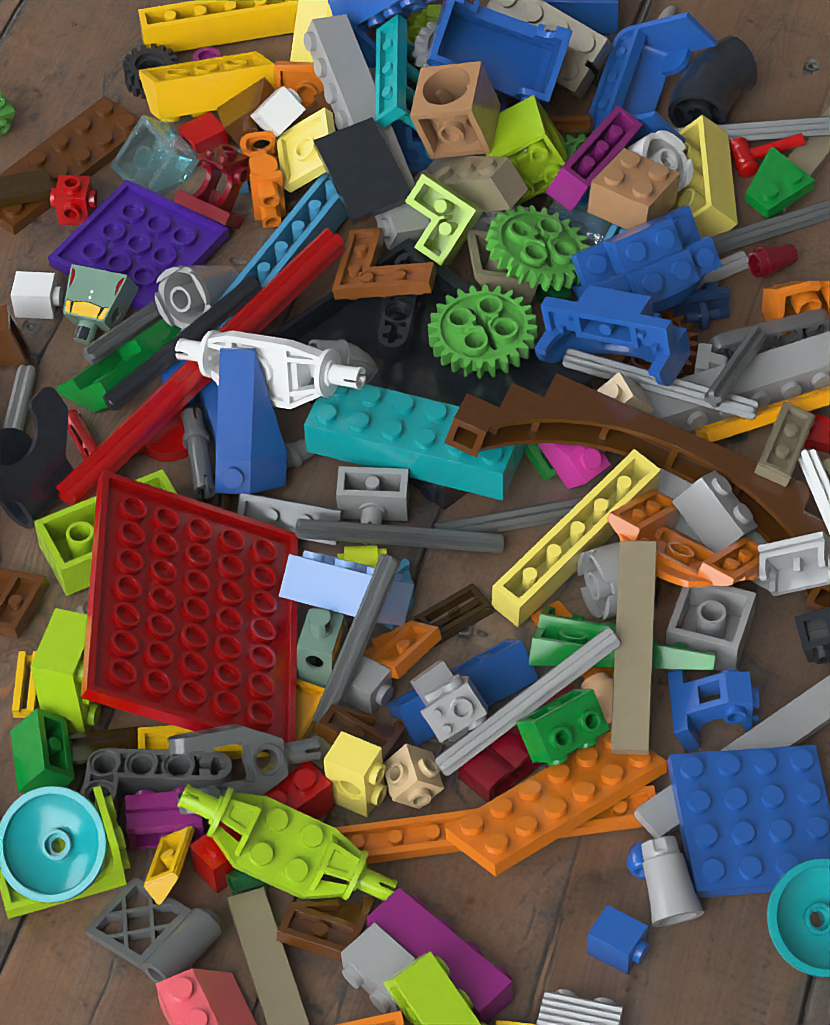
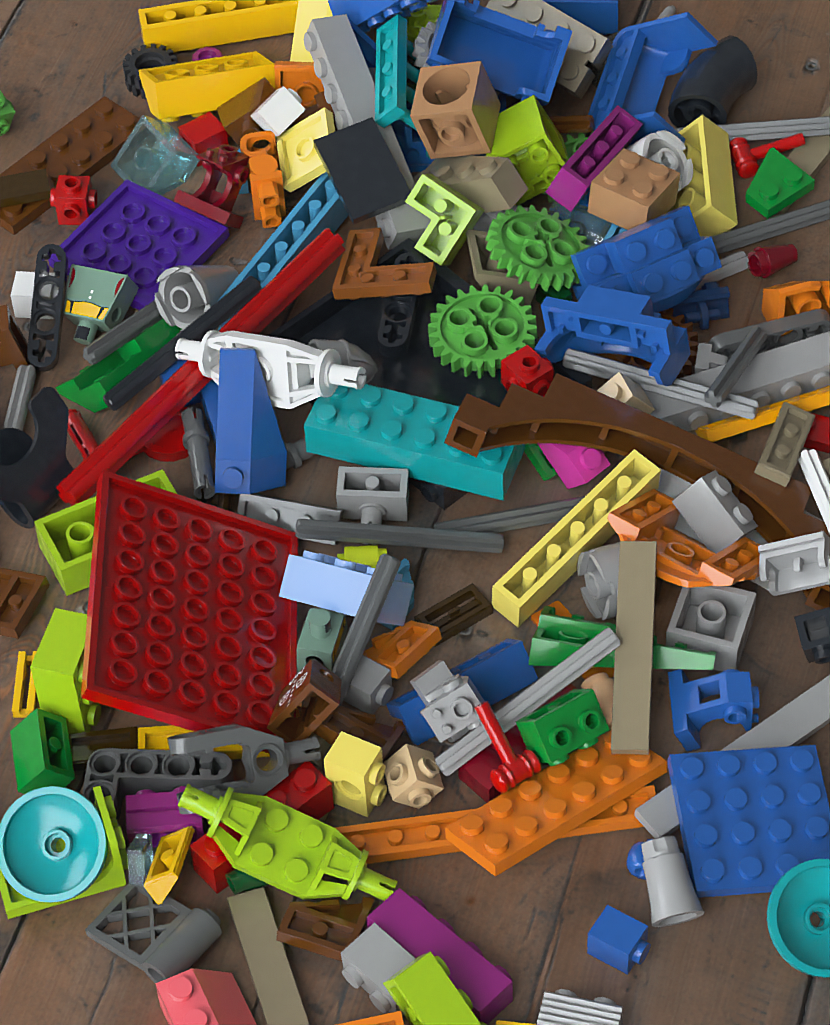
none -> black beam [27,244,68,372]
none -> clear light blue tile [127,834,153,886]
none -> reddish brown torso [267,659,342,742]
none -> red piece [474,701,541,793]
none -> red brick [501,344,554,397]

